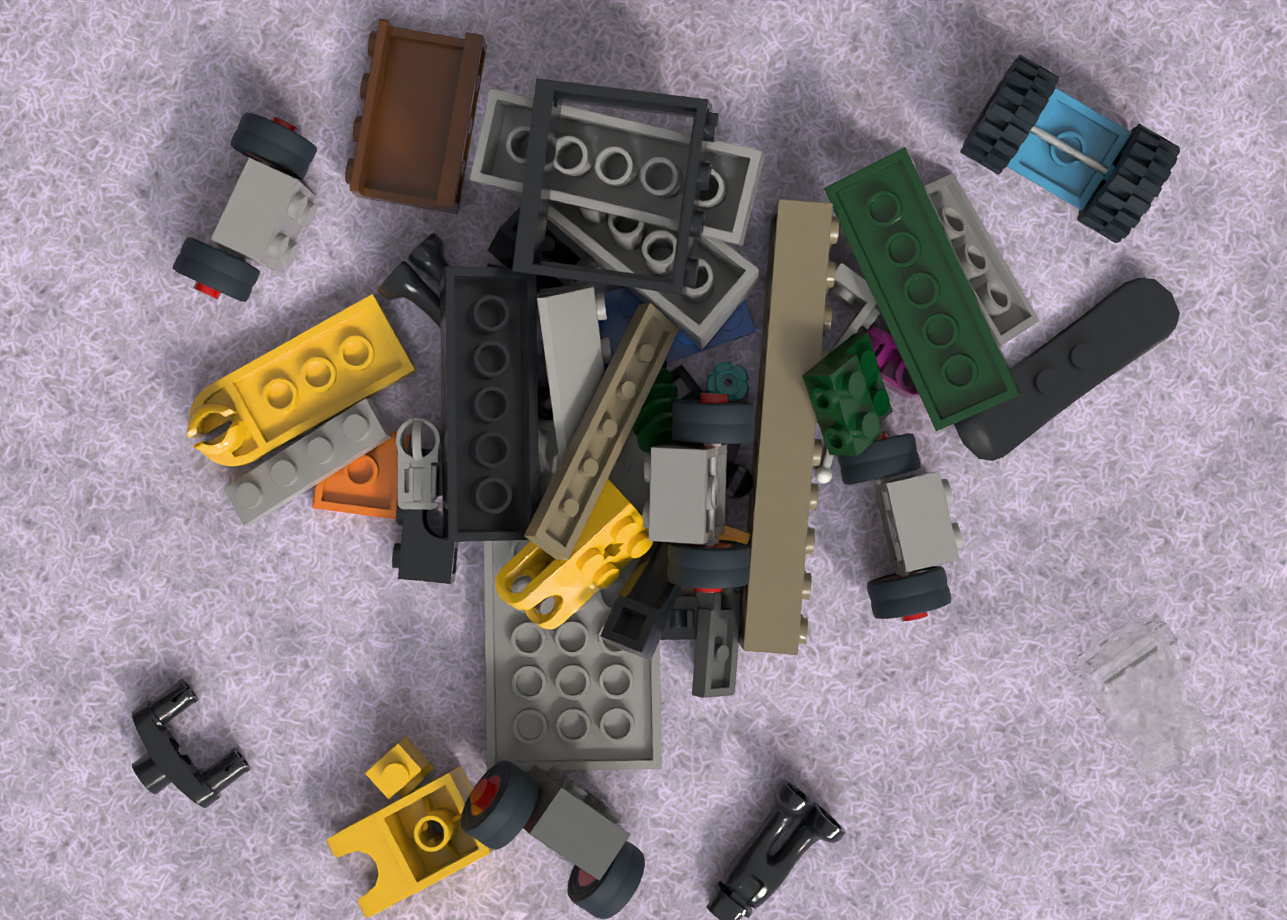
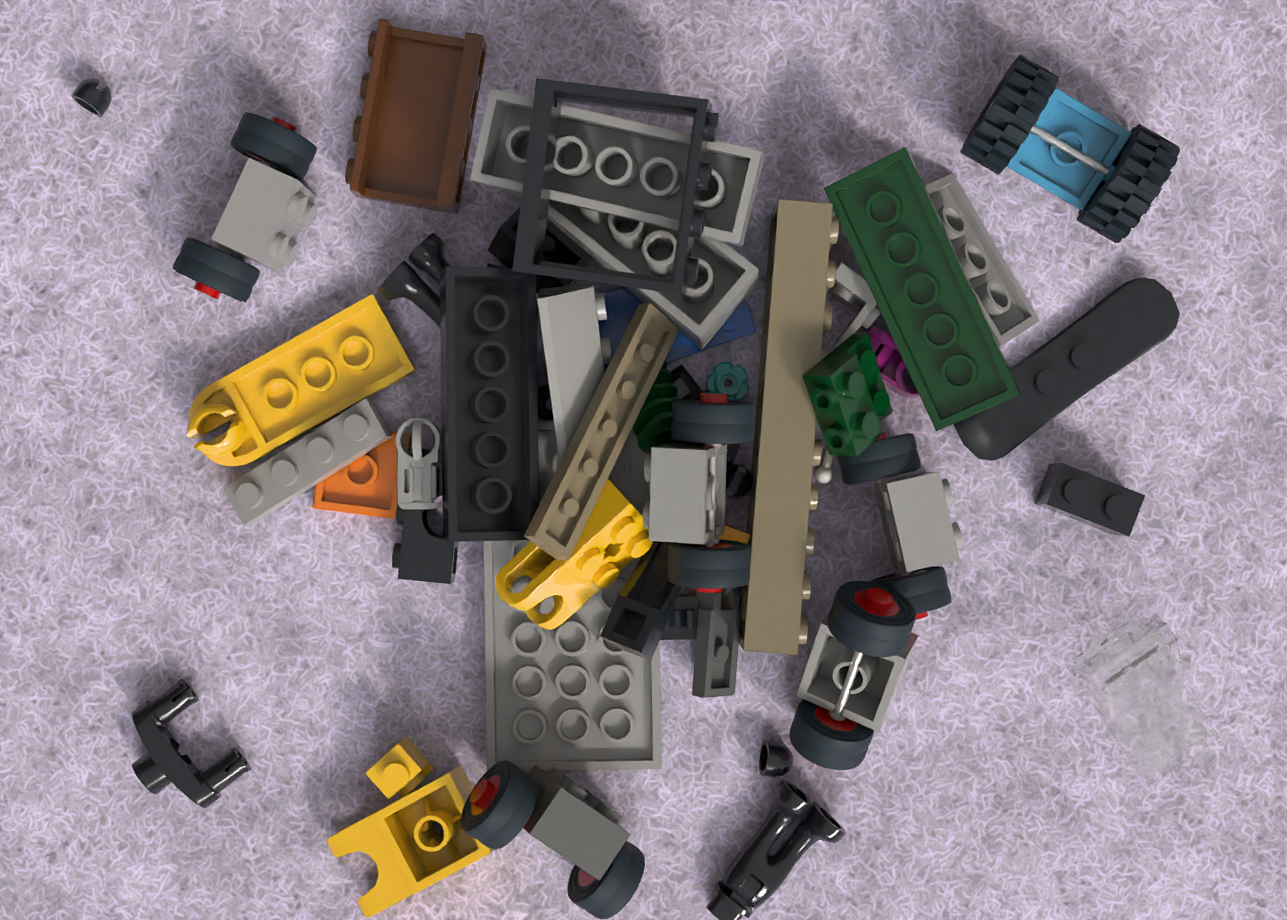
none -> black hinge [71,78,112,117]
none -> black hinge [759,741,793,777]
none -> brick [790,581,919,770]
none -> black brick [1034,463,1145,537]

